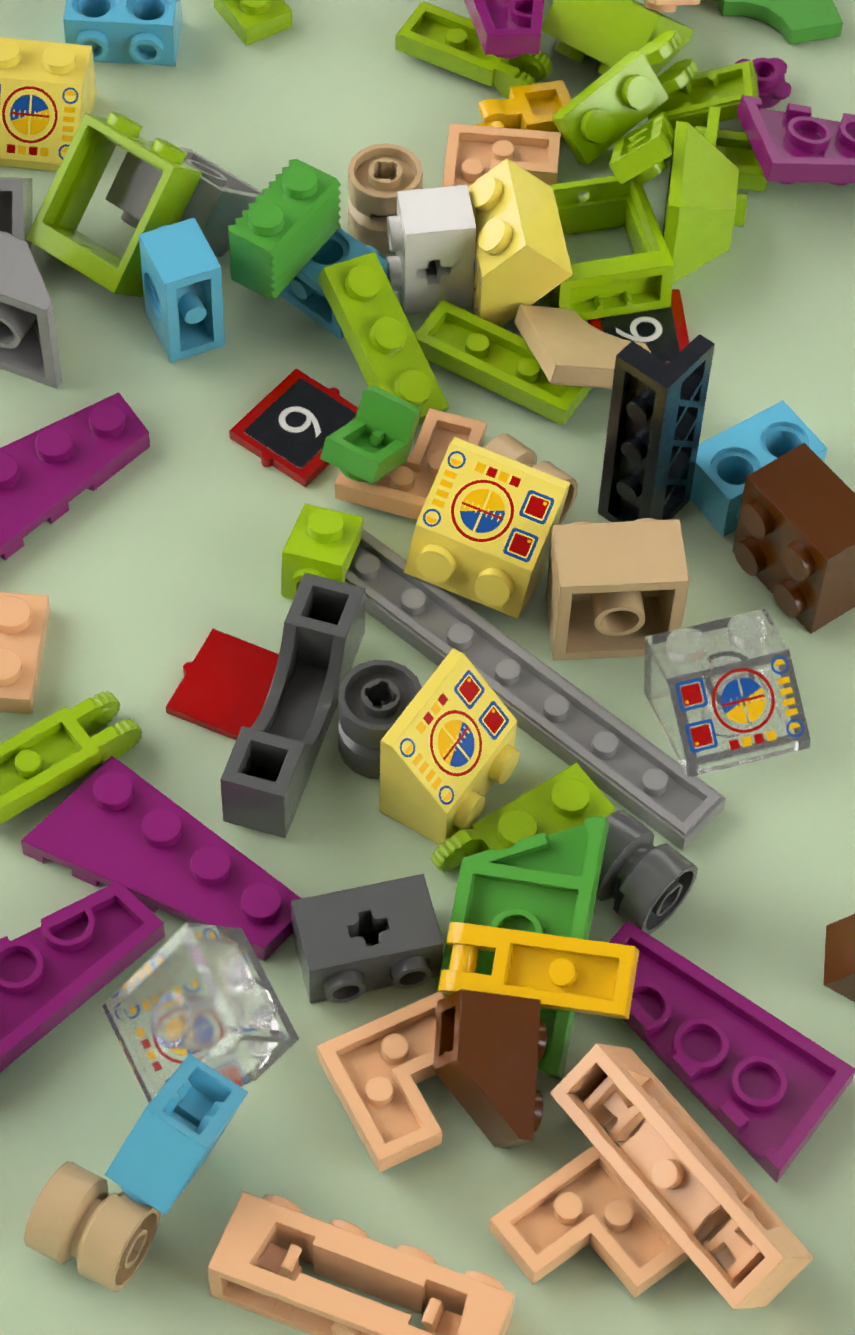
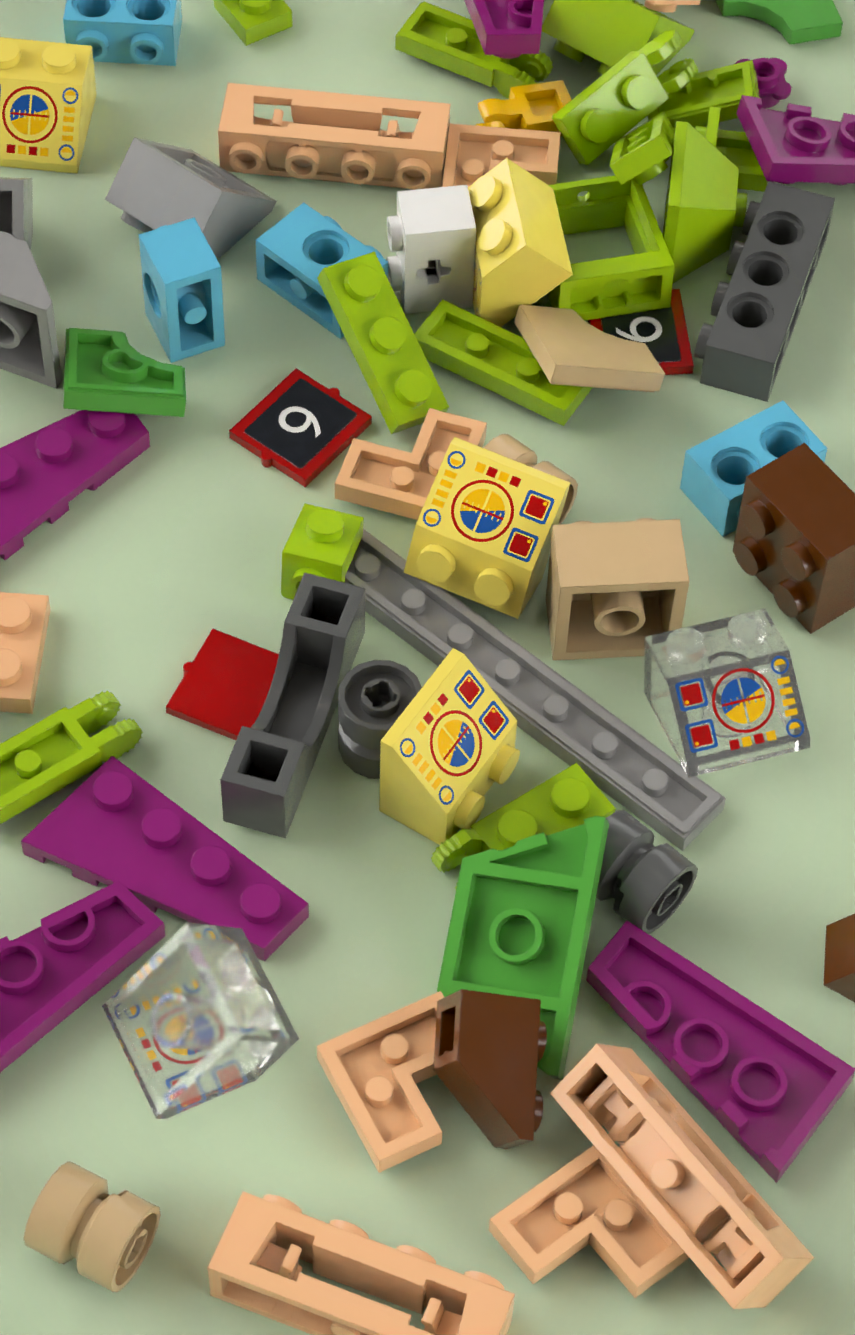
lime window [26,111,203,298] -> none
medium azure brick [104,1053,249,1215] -> none
bright green brick [228,159,341,300] -> none
dark grey brick [291,874,444,1003] -> none
bright green bracket [320,385,421,485] -> none
tan wheel [348,143,423,253] -> none
yellow plate [438,922,639,1020] -> none
black fence [597,334,715,522] -> none
none -> bright green tile [63,328,186,417]
none -> light nougat brick [218,83,450,190]
none -> dark grey brick [694,181,835,402]

